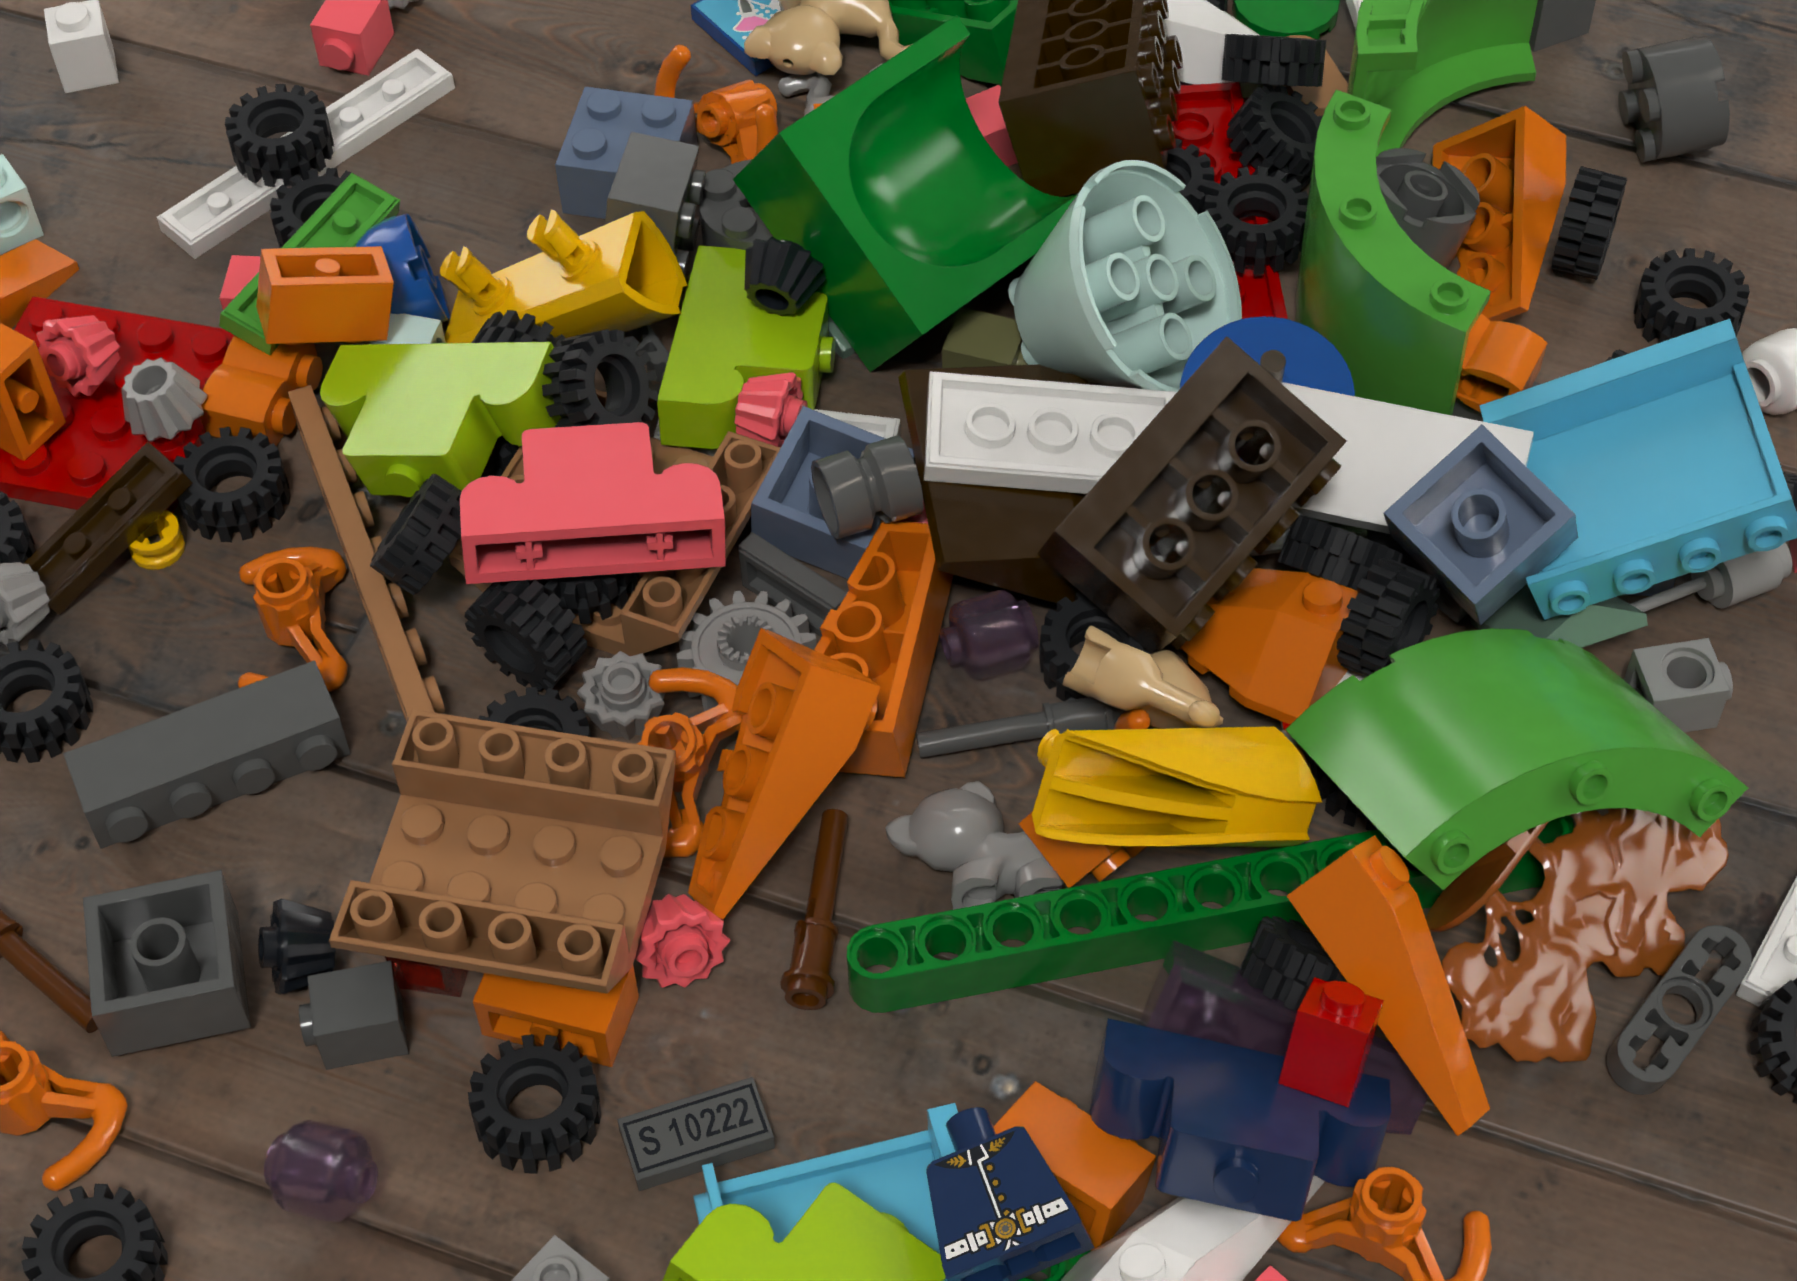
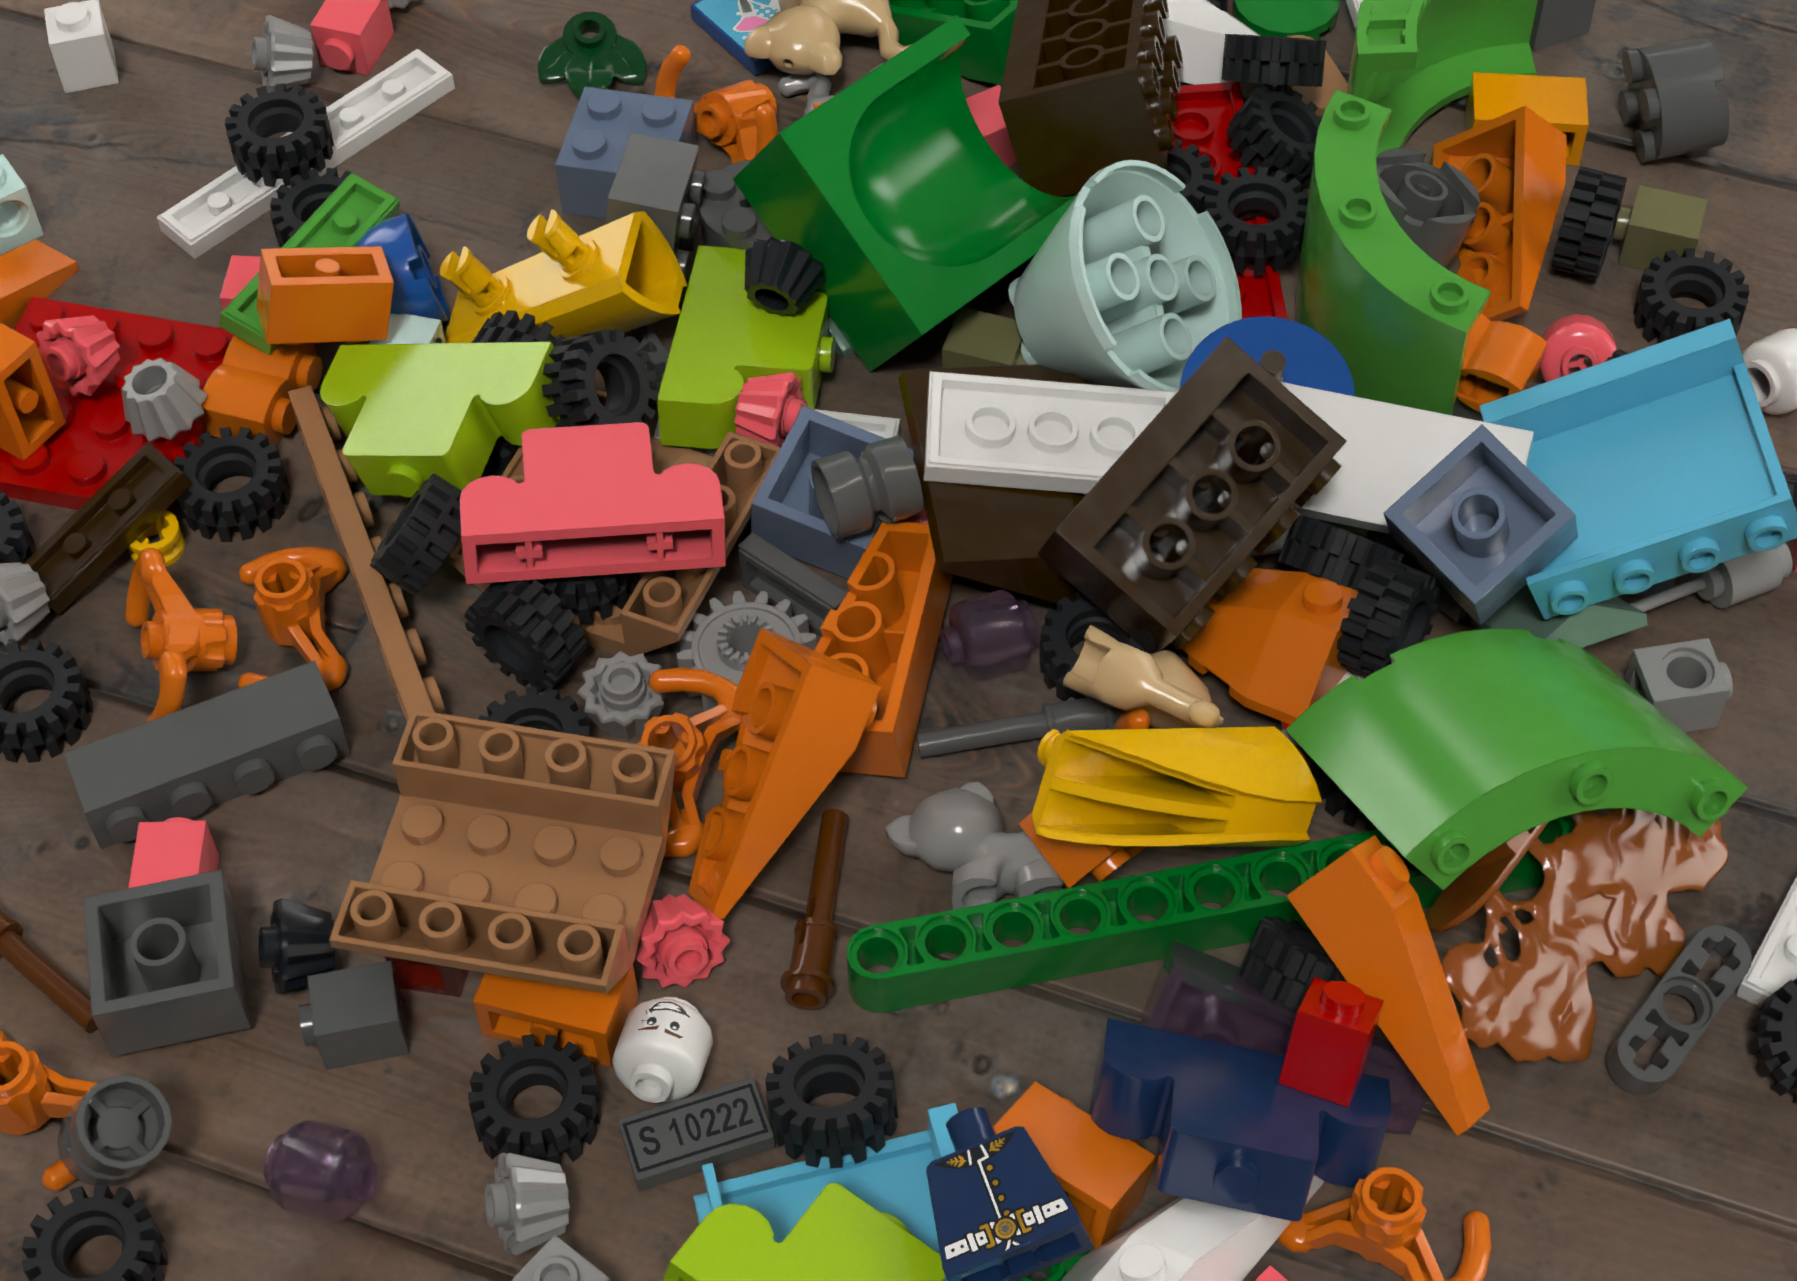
none -> dark grey wheel [57,1075,172,1186]
none -> orange piece [125,548,237,722]
none -> coral brick [128,817,220,888]
none -> light grey piece [251,15,313,93]
none -> light grey piece [484,1153,570,1255]
none -> dark green plate [538,12,647,100]
none -> white head [612,997,713,1103]
none -> black tyre [765,1033,898,1169]
none -> light orange brick [1465,72,1589,166]
none -> coral head [1540,314,1617,382]
none -> olive brick [1613,184,1708,270]

